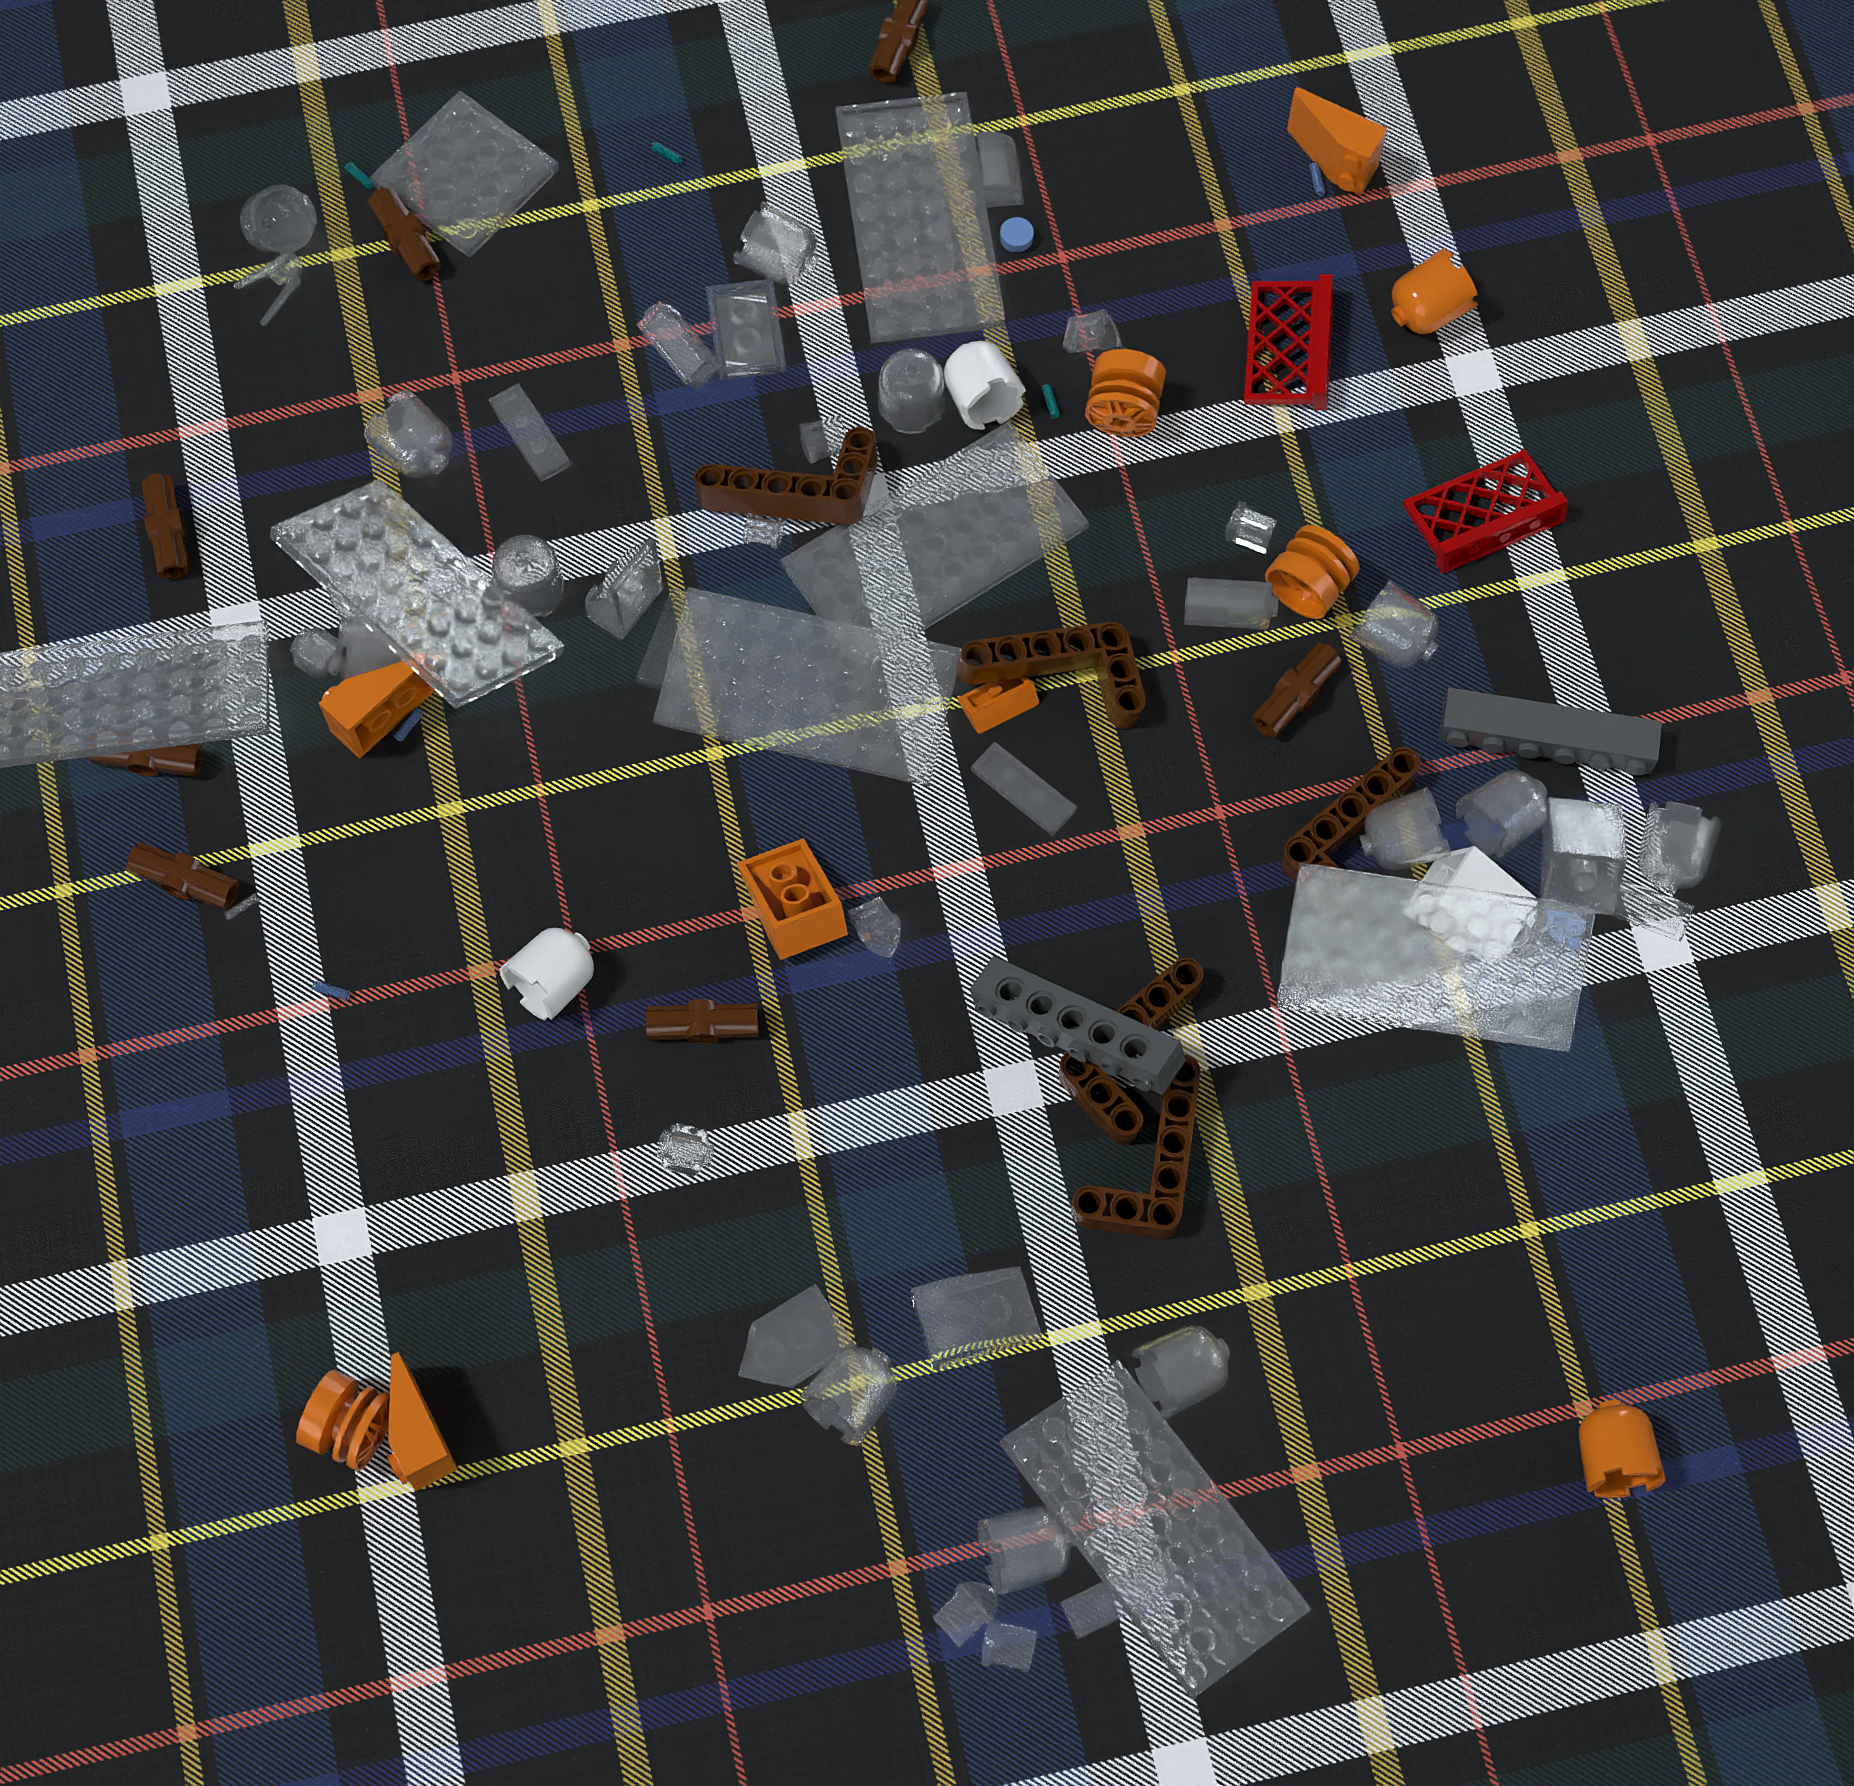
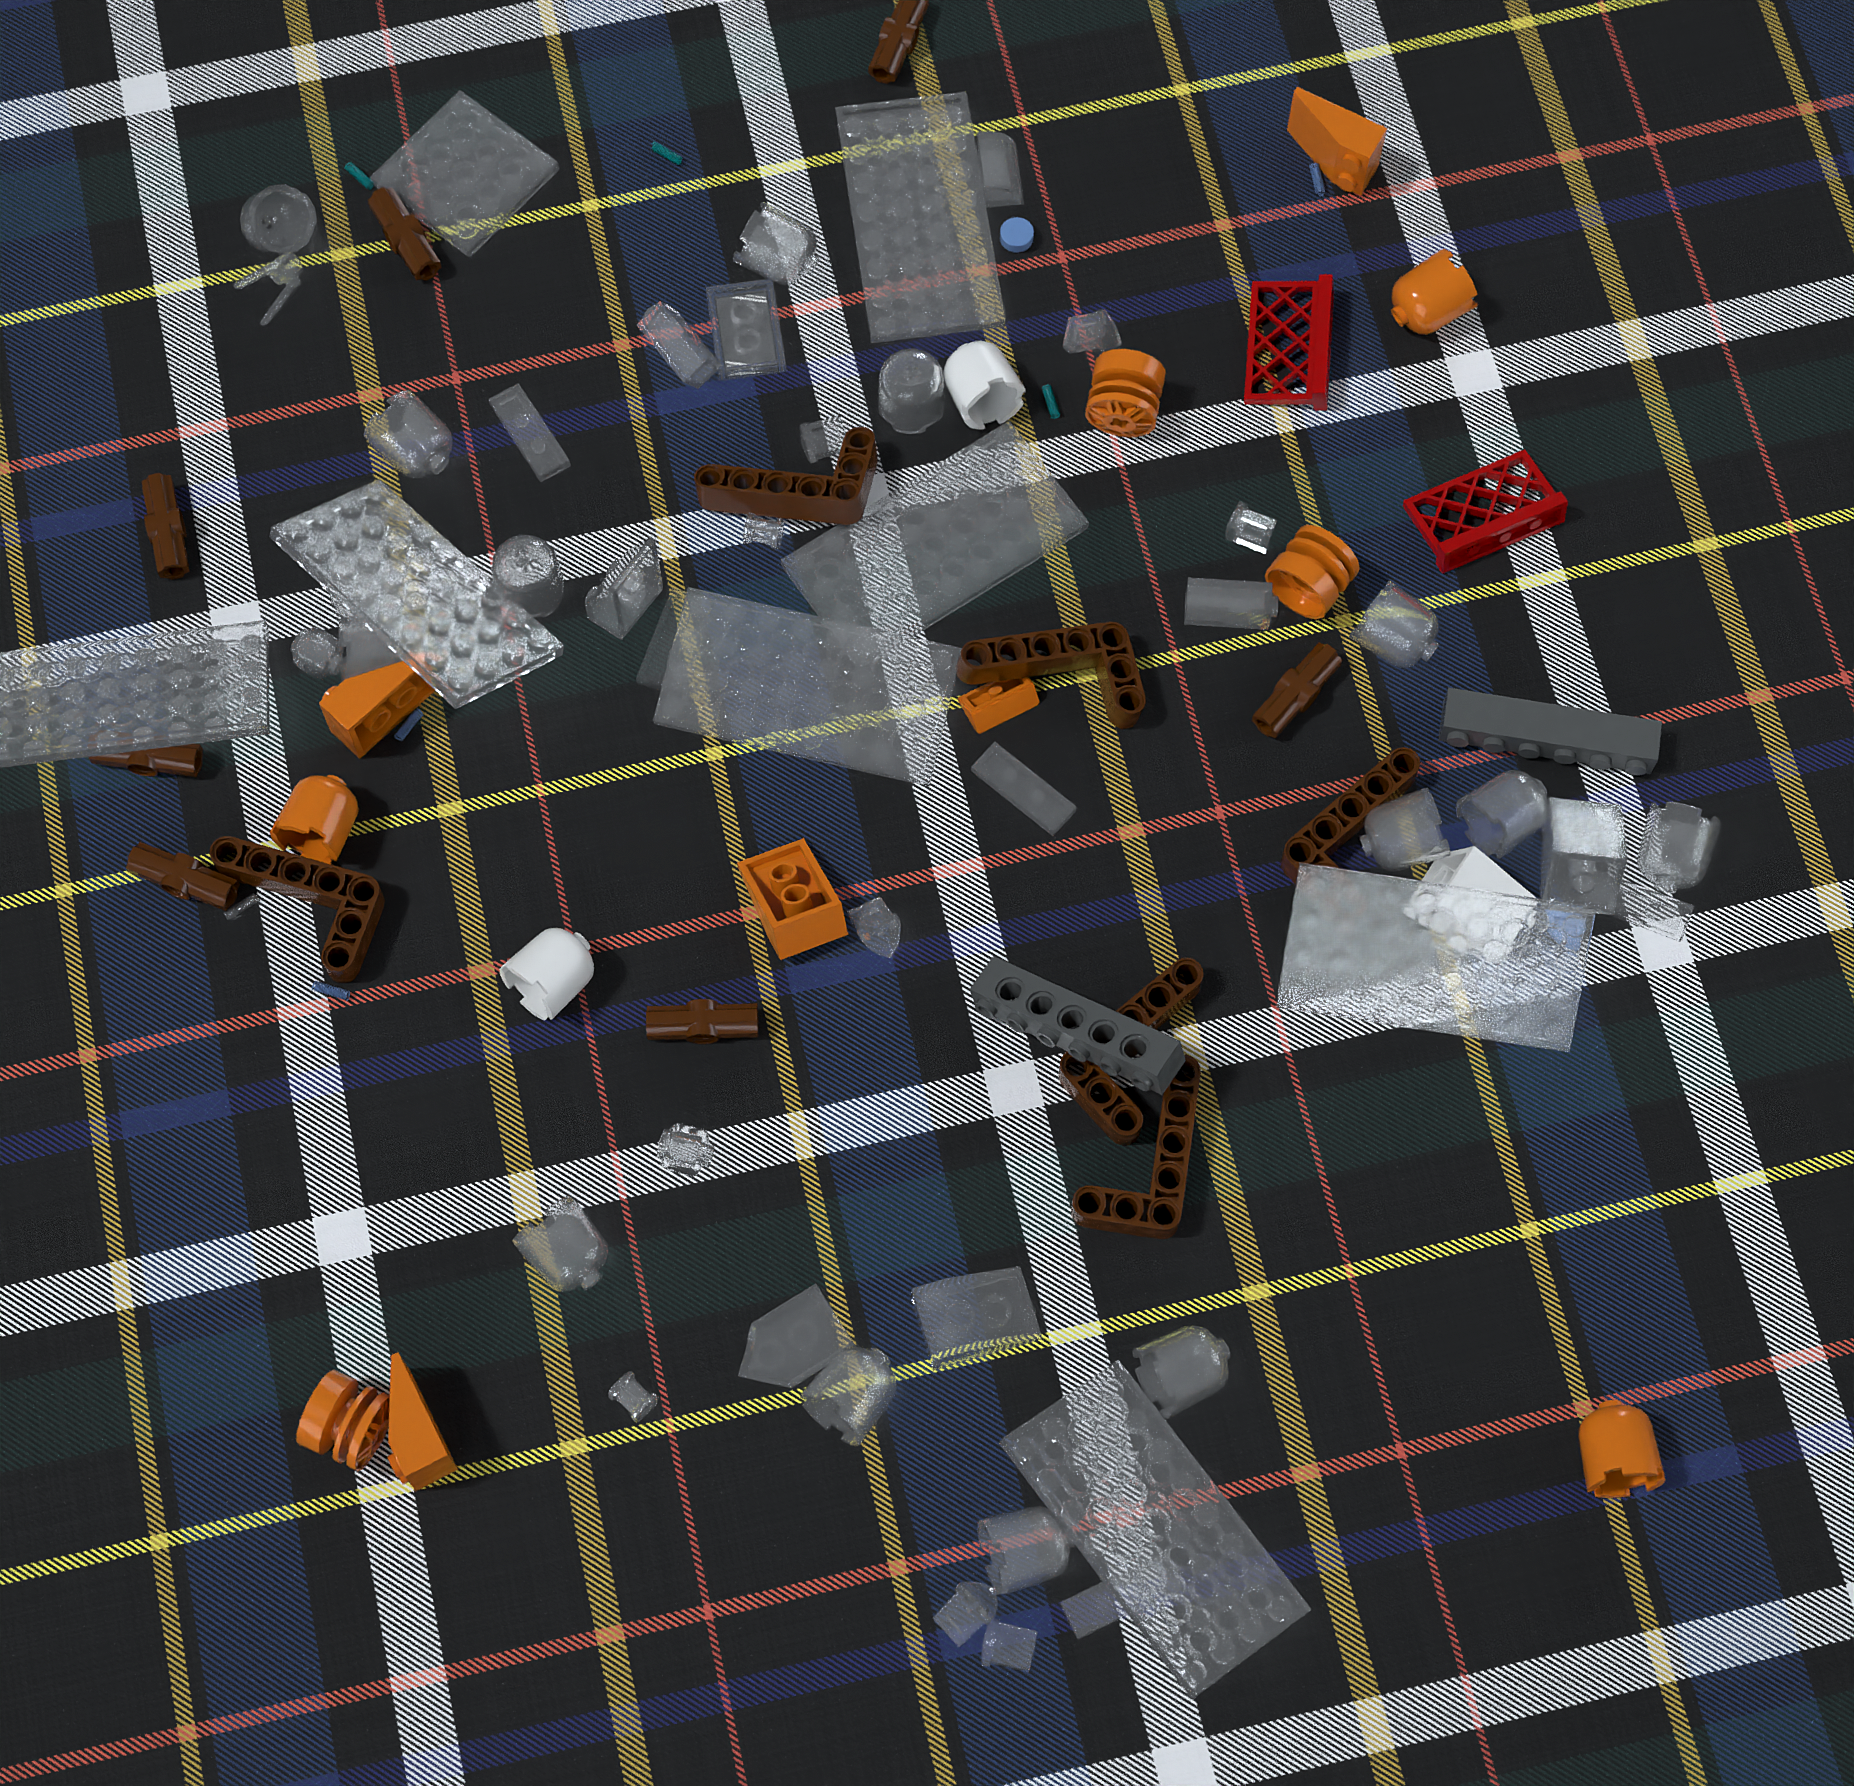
none -> reddish brown beam [209,836,385,983]
none -> orange cylinder [270,775,359,864]
none -> clear cylinder [512,1195,609,1292]
none -> clear bush [608,1371,659,1423]

